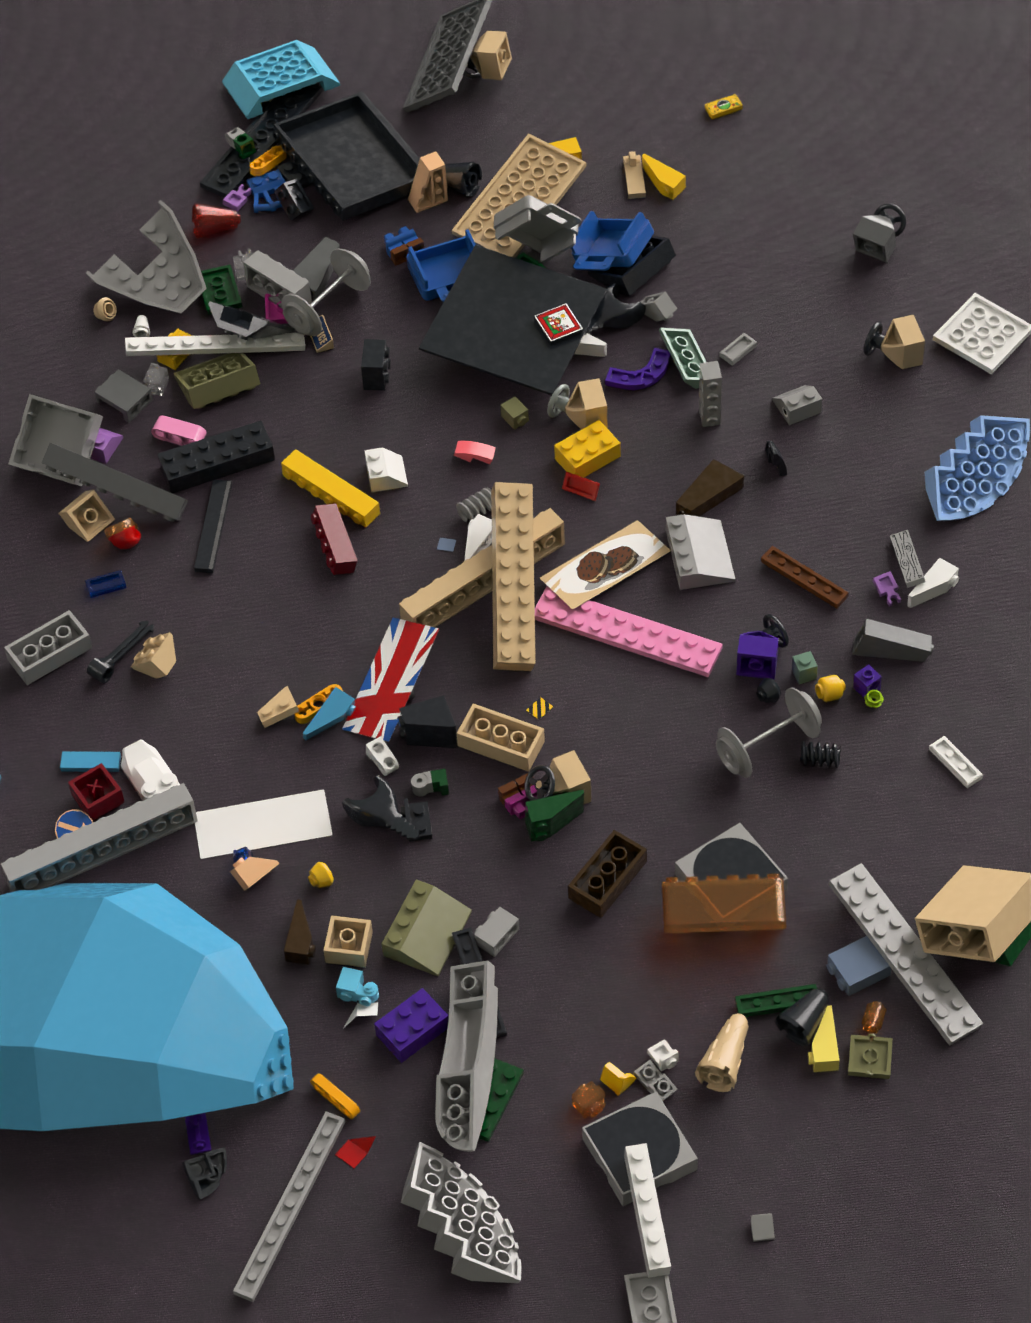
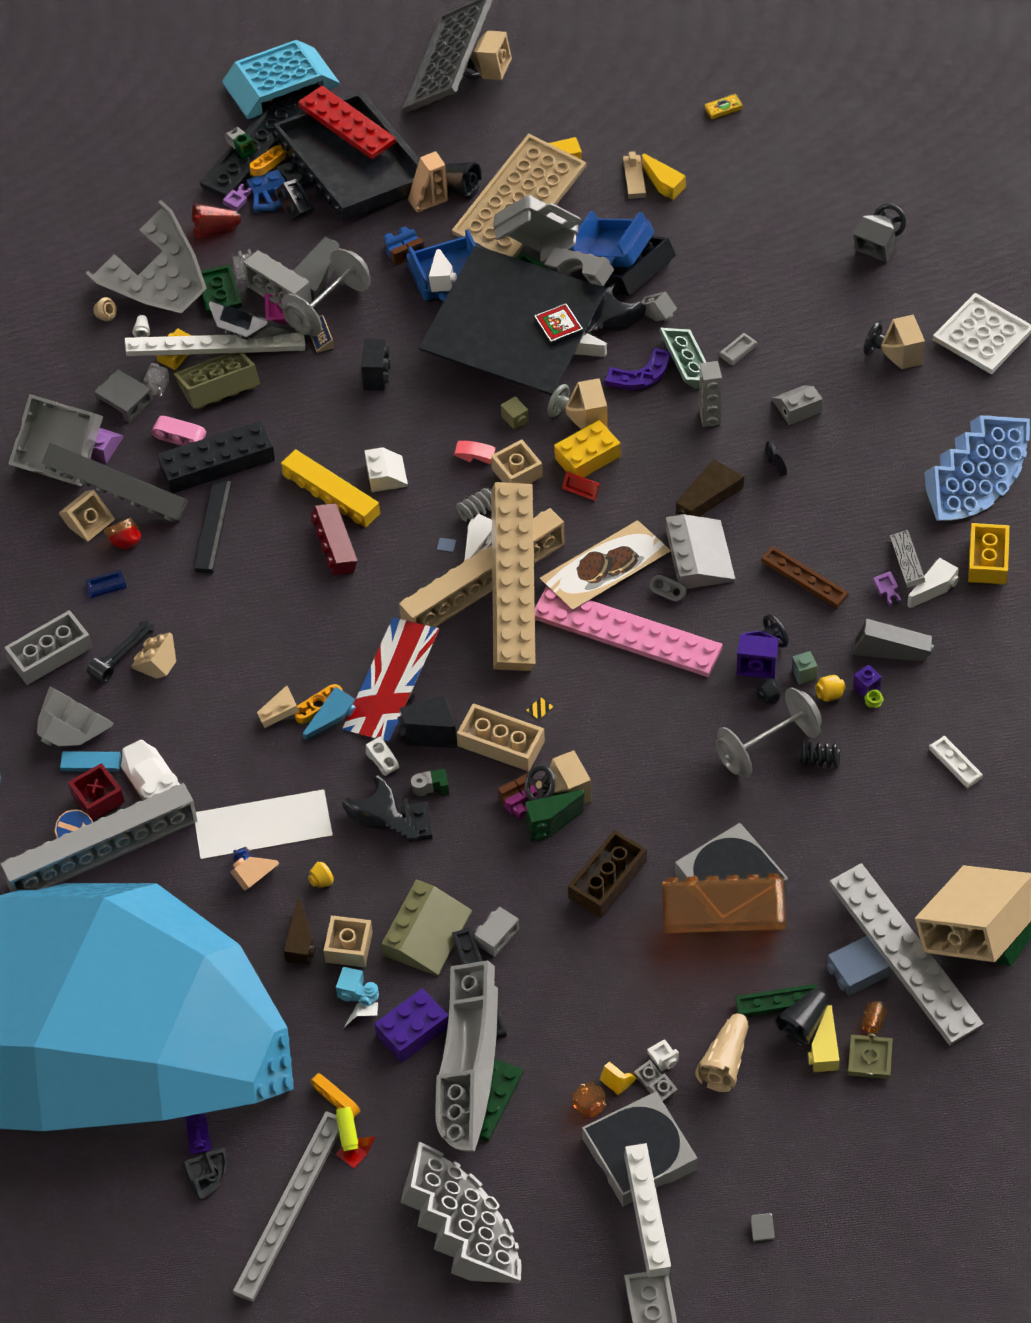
none -> light grey brick [37,686,114,746]
none -> red plate [298,86,396,159]
none -> neon yellow piece [336,1107,358,1151]
none -> white slope [429,249,457,292]
none -> tan brick [491,440,543,484]
none -> light grey arch [544,247,614,286]
none -> dark grey plate [650,575,686,602]
none -> yellow brick [968,523,1009,584]

